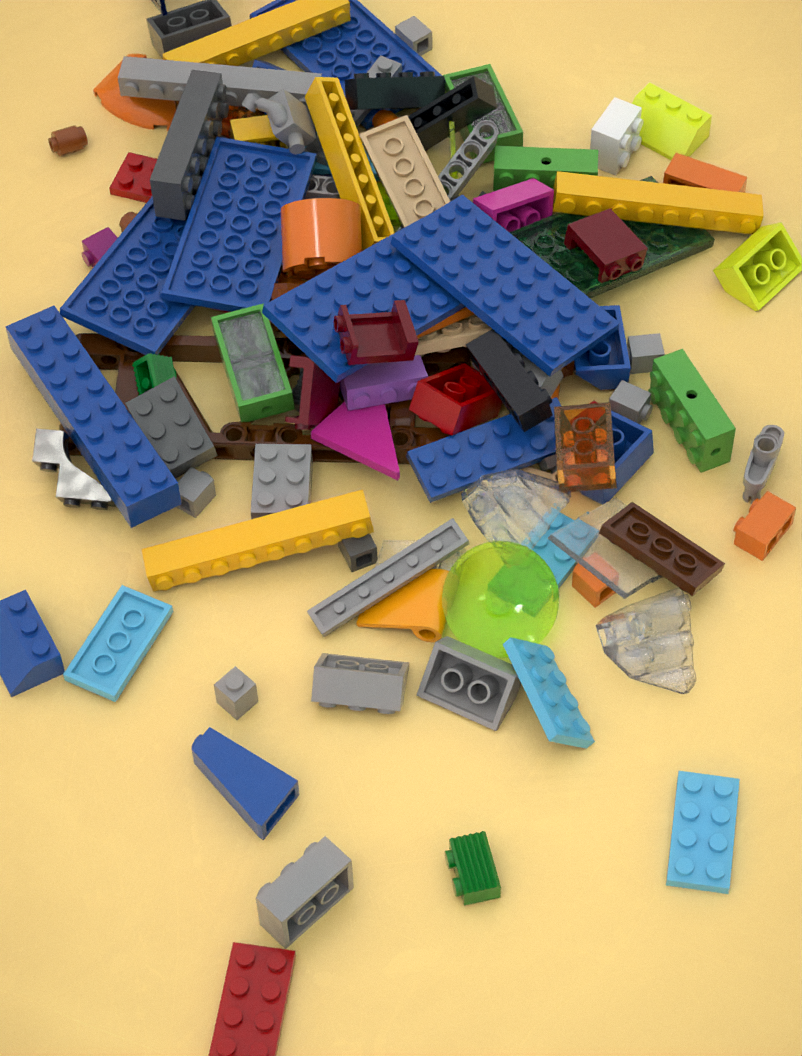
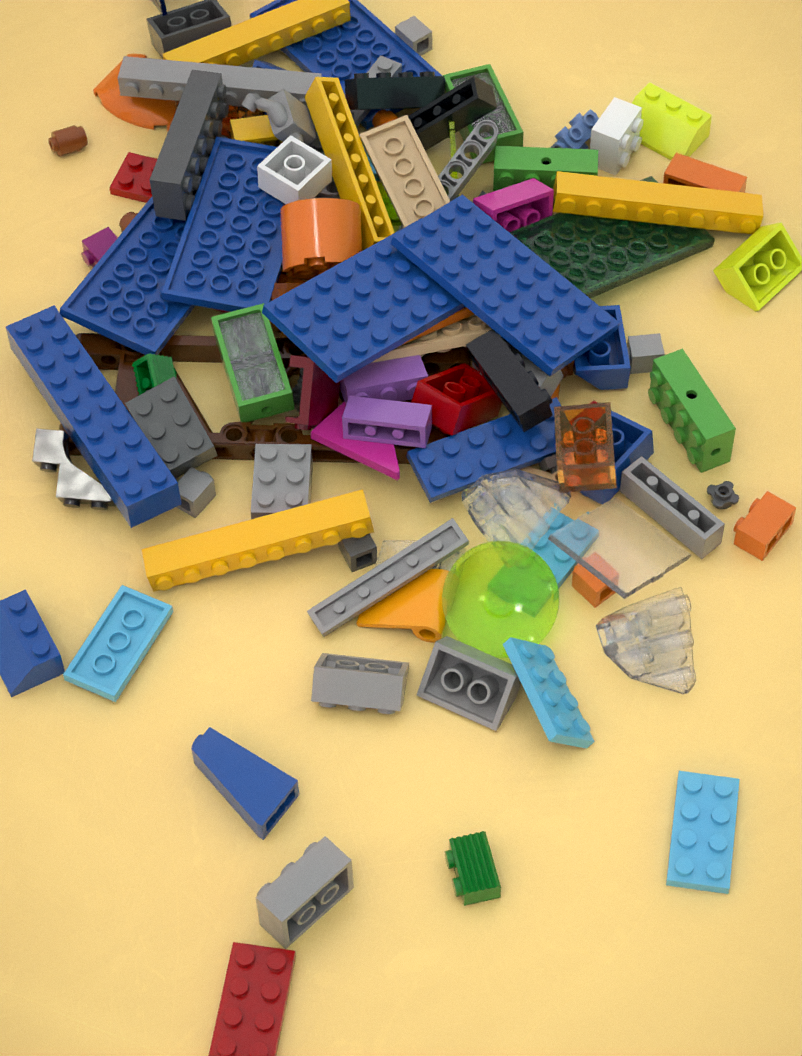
light grey brick [214,666,258,720] -> none
dark red panel [333,300,419,365] -> none
dark red panel [563,208,648,283] -> none
reddish brown plate [599,502,725,596] -> none
light grey brick [608,380,653,424] -> none
light grey connector [743,425,784,504] -> none
none -> white brick [257,135,332,204]
none -> medium lavender brick [342,396,432,448]
none -> medium blue brick [550,109,599,149]
none -> light grey brick [620,456,725,559]
none -> dark grey plate [707,481,739,509]

